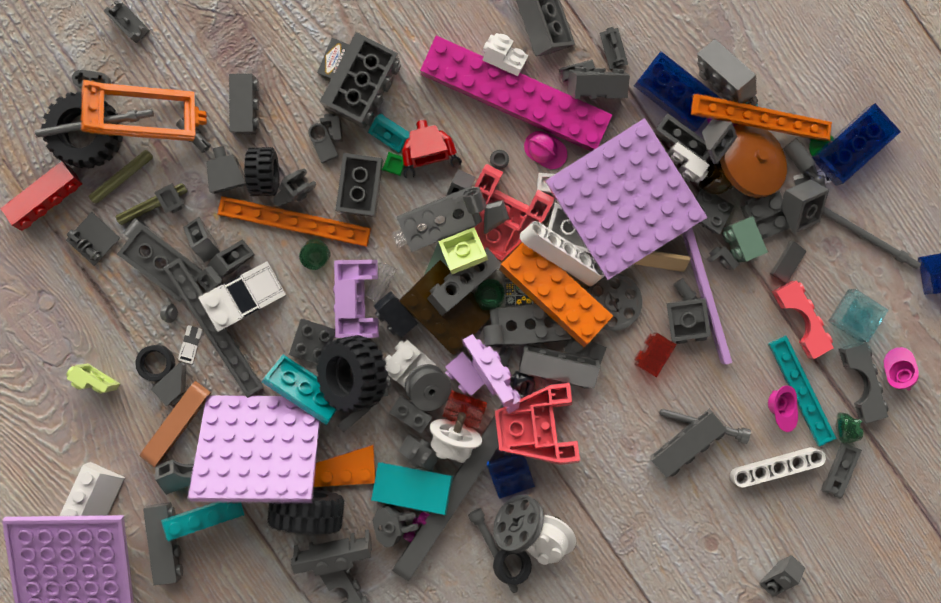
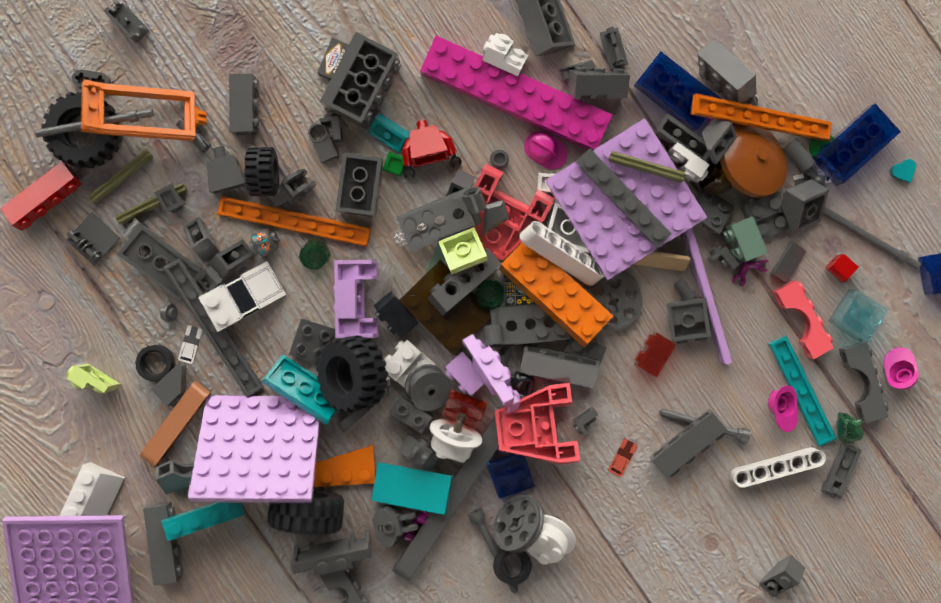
none -> dark grey head [249,228,280,257]
none -> dark grey bracket [573,406,598,437]
none -> dark grey plate [575,148,672,248]
none -> clear red sticker [608,439,637,477]
none -> olive axle [609,151,686,183]
none -> magenta arm [732,259,769,286]
none -> red piece [825,254,859,283]
none -> teal tile [890,159,916,183]

